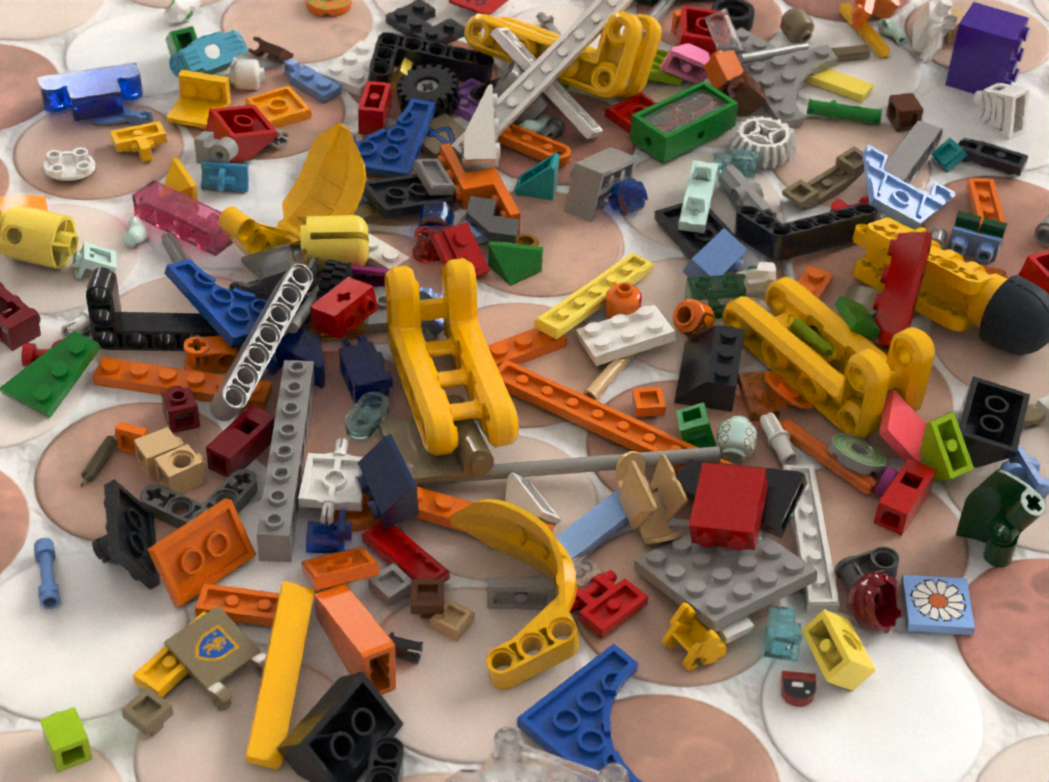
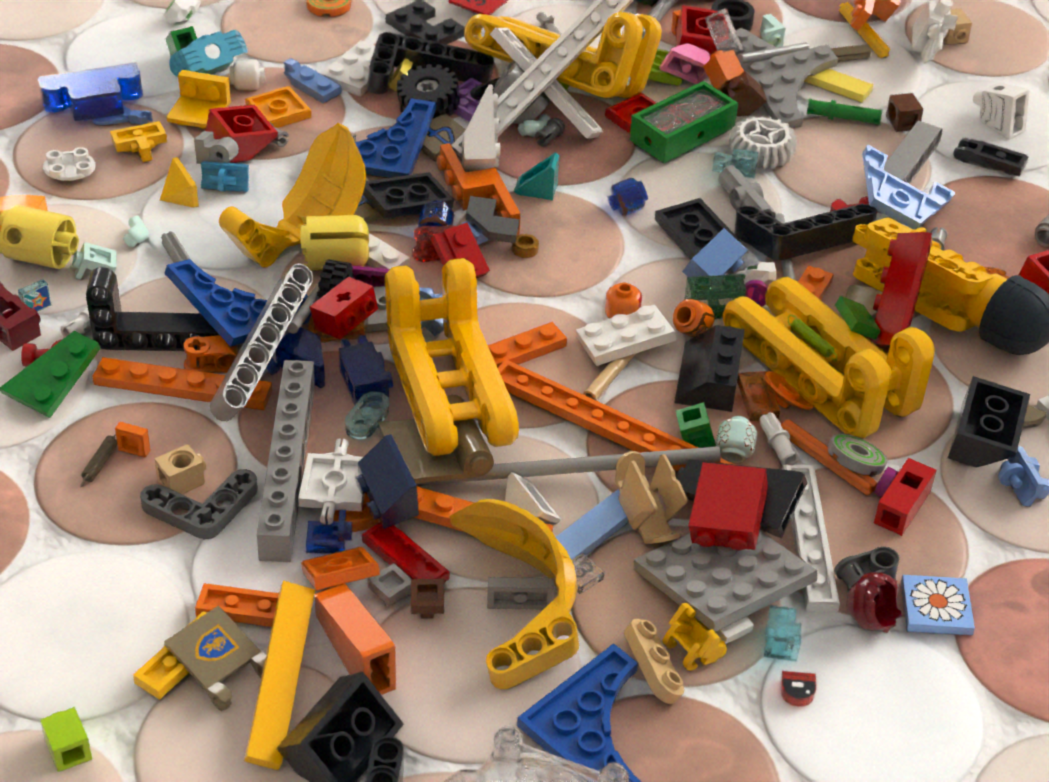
medium blue bar [34,538,60,609] -> none
black plate [92,479,160,589] -> none
dark tan tile [121,688,173,737] -> none
clear pink brick [132,180,233,256] -> none
tan brick [134,427,184,480] -> none
orange plate [147,499,257,607] -> none
dark red brick [161,386,200,433] -> none
dark red brick [206,405,275,478] -> none
dark grey piece [229,244,320,300] -> none
reddish brown plate [248,37,294,63] -> none
red brick [358,81,392,135] -> none
black pin [387,632,423,663] -> none
light grey tile [413,159,455,196] -> none
tan tile [429,599,475,641] -> none
green slope [488,241,543,286] -> none
orange plate [497,123,571,167] -> none
light yellow tile [534,253,654,339] -> none
light grey wedge [564,147,637,222] -> none
red plate [569,570,649,639] -> none
orange plate [632,387,666,417] -> none
light aqua hinge [678,160,718,234] -> none
dark tan head [780,9,815,43] -> none
dark tan slope [782,146,864,207] -> none
light yellow brick [801,609,876,691] -> none
light aqua arm [877,18,907,45] -> none
coral tile [879,390,926,464] -> none
lime slope [919,412,974,481] -> none
teal tile [931,138,967,172] -> none
dark purple container [945,2,1030,94] -> none
medium blue hips [948,210,1008,265] -> none
dark green panel [956,469,1046,567] -> none
orange plate [966,178,1006,233] -> none
none -> tile [18,279,52,312]
none -> tan plate [624,618,684,704]
none -> magenta tile [741,280,768,307]
none -> light aqua bracket [760,14,786,47]

